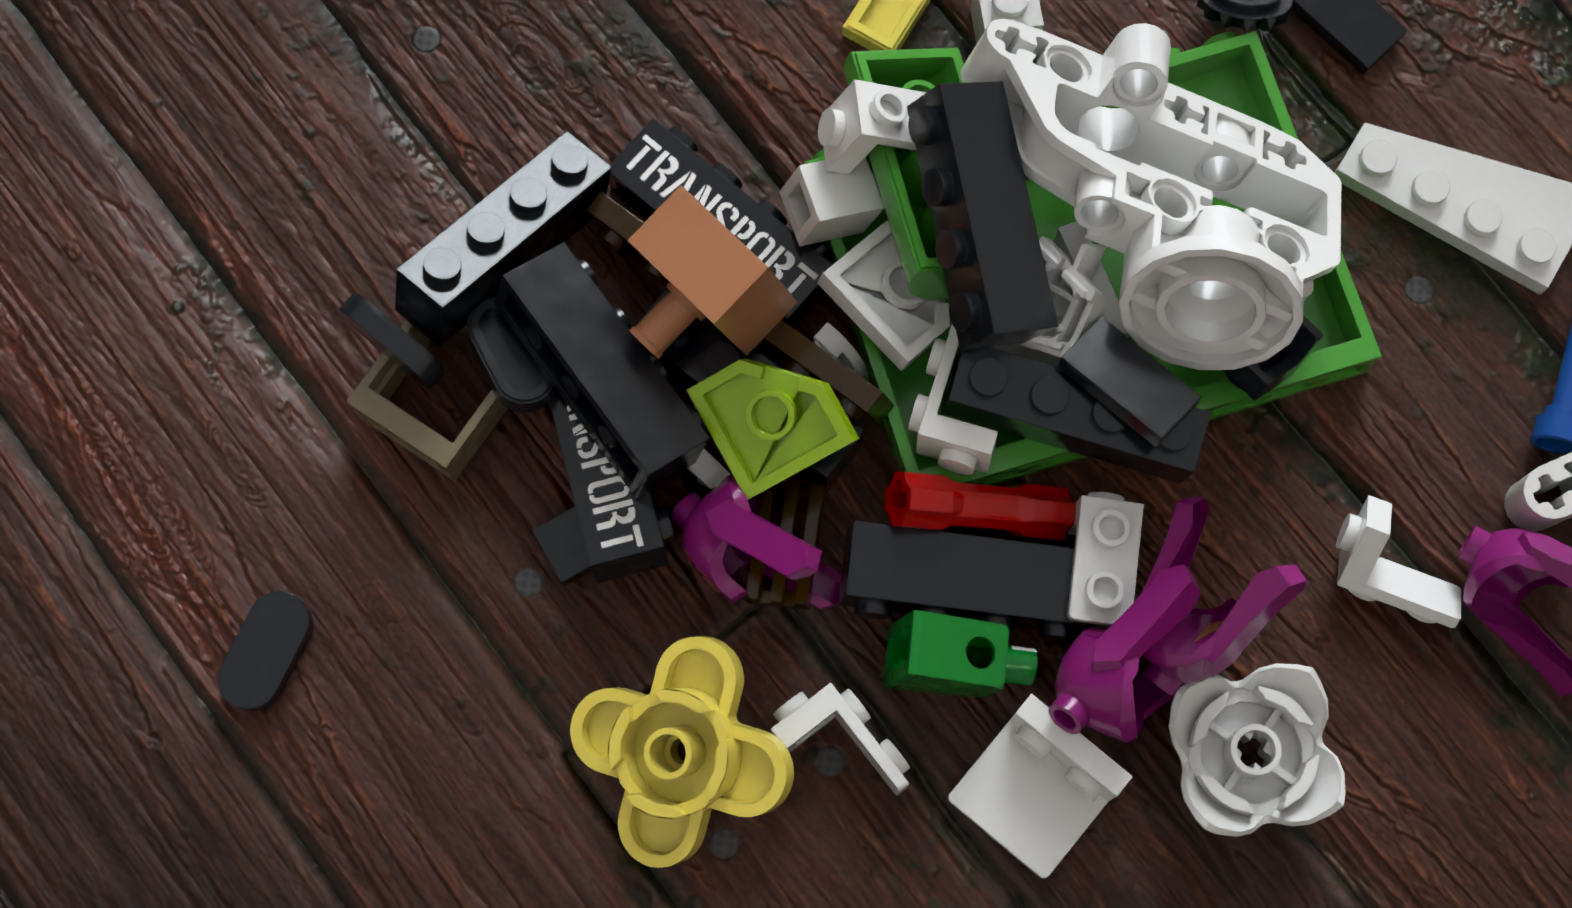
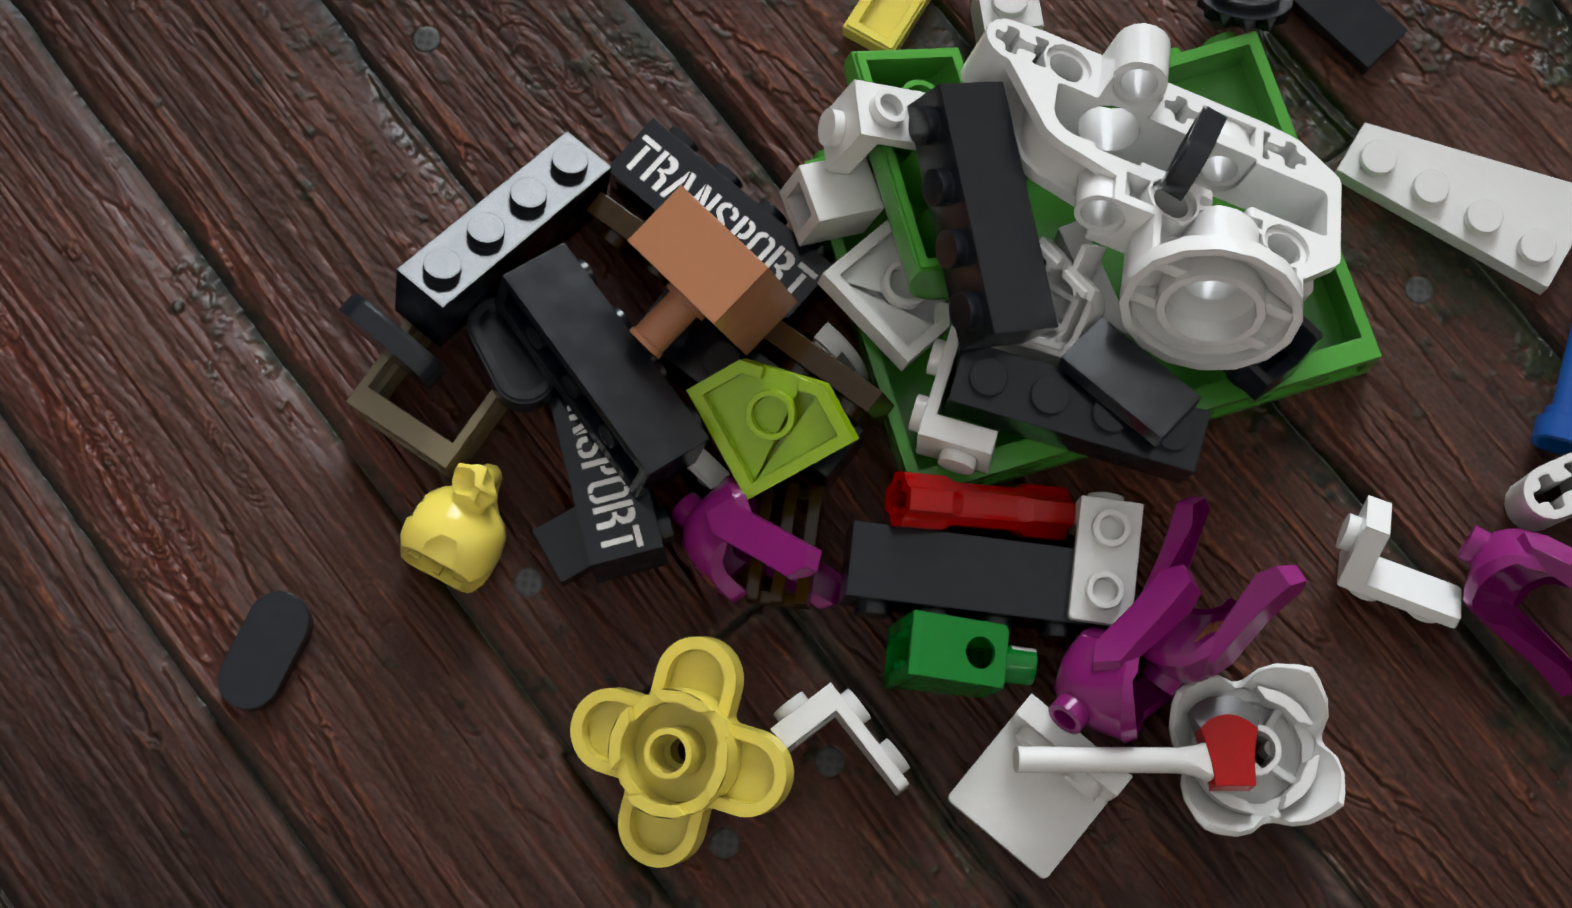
none -> light yellow piece [400,463,506,593]
none -> piece [1013,695,1260,791]
none -> black tile [1160,106,1227,201]

